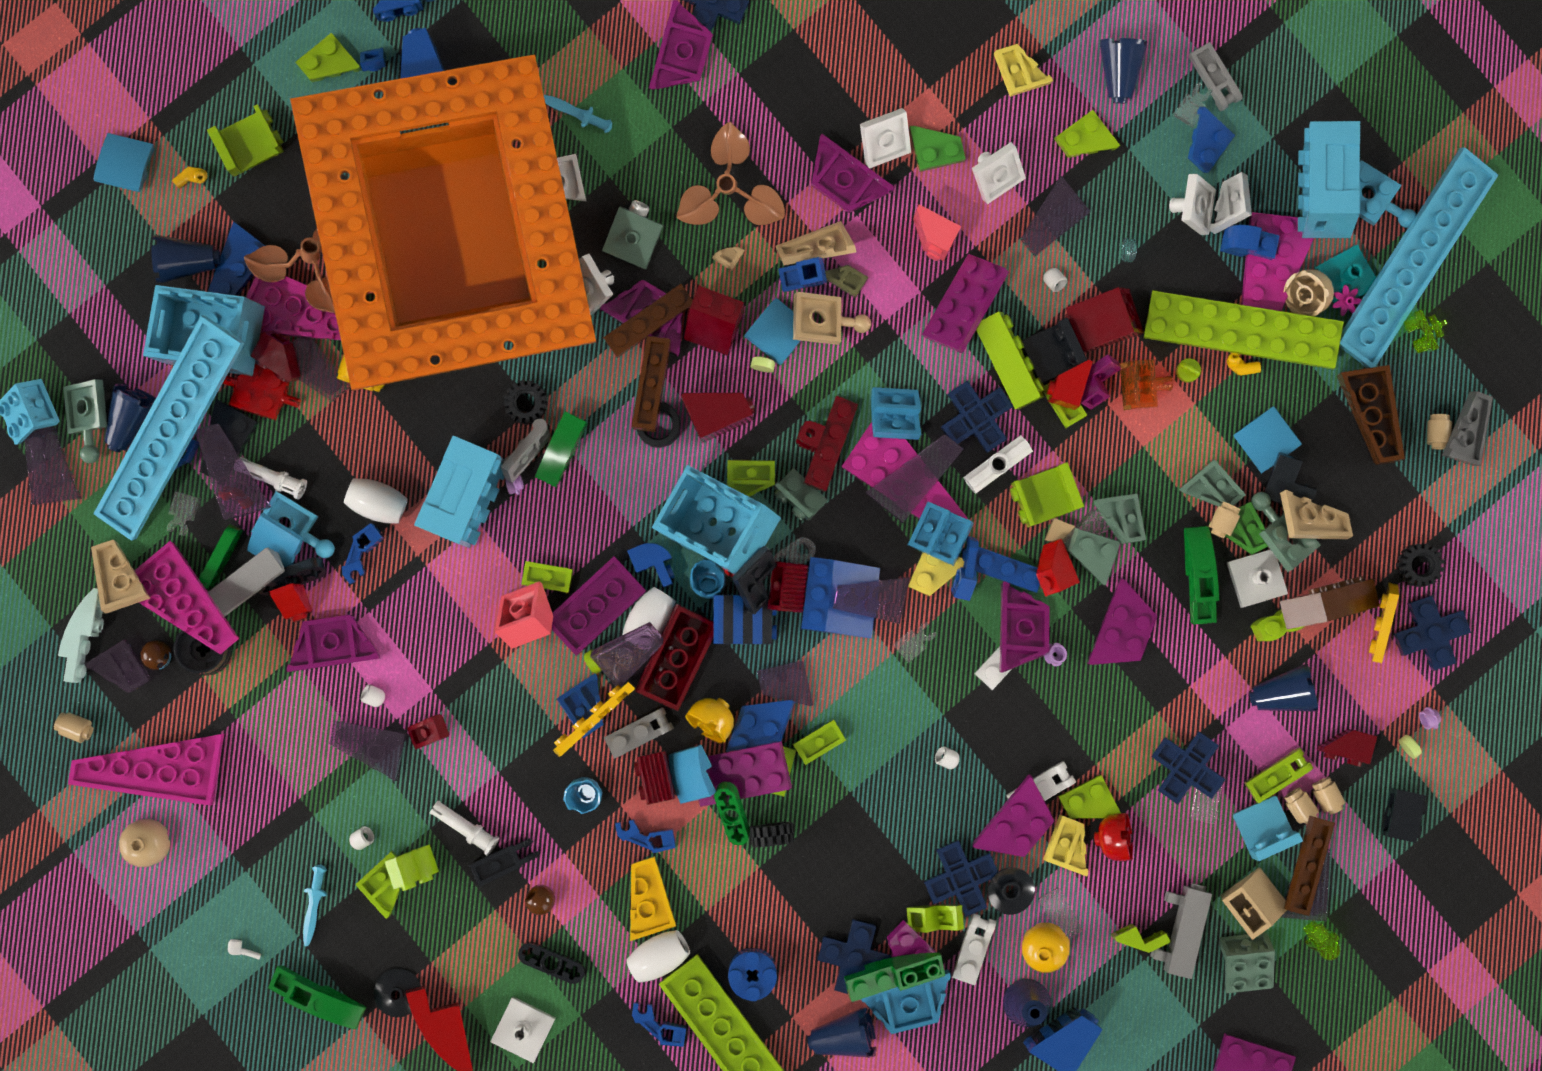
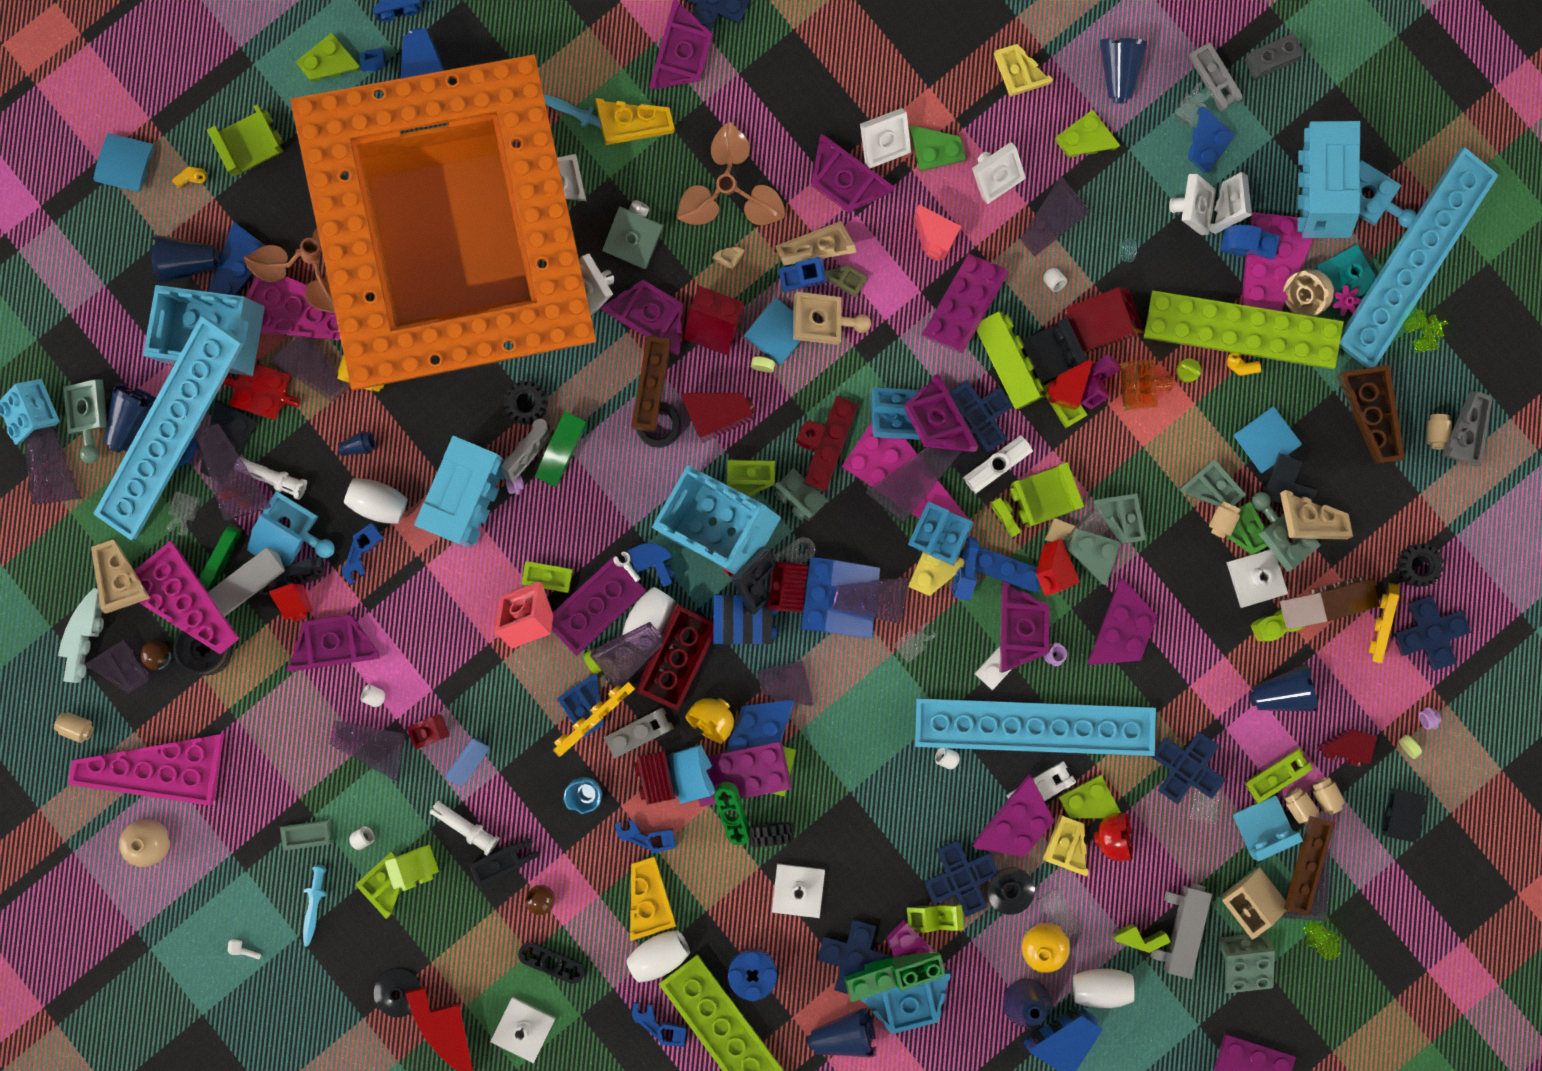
dark red slope [250,330,301,383] -> none
green slope [268,965,366,1030] -> none
reddish brown plate [603,284,693,358] -> none
dark azure hair [689,560,725,599] -> none
lime plate [793,719,846,765] -> none
white plate [951,913,996,985] -> none
green slope [1184,526,1219,625] -> none
none -> sand green tile [280,820,332,851]
none -> dark blue cone [338,431,375,456]
none -> medium blue slope [445,738,490,786]
none -> yellow wing [595,98,675,145]
none -> white hand [614,552,640,582]
none -> white tile [772,863,825,918]
none -> magenta wing [904,374,978,452]
none -> medium azure plate [914,699,1156,756]
none -> lime plate [990,498,1021,538]
none -> white piece [1073,969,1134,1008]
none -> dark grey brick [1245,33,1304,81]

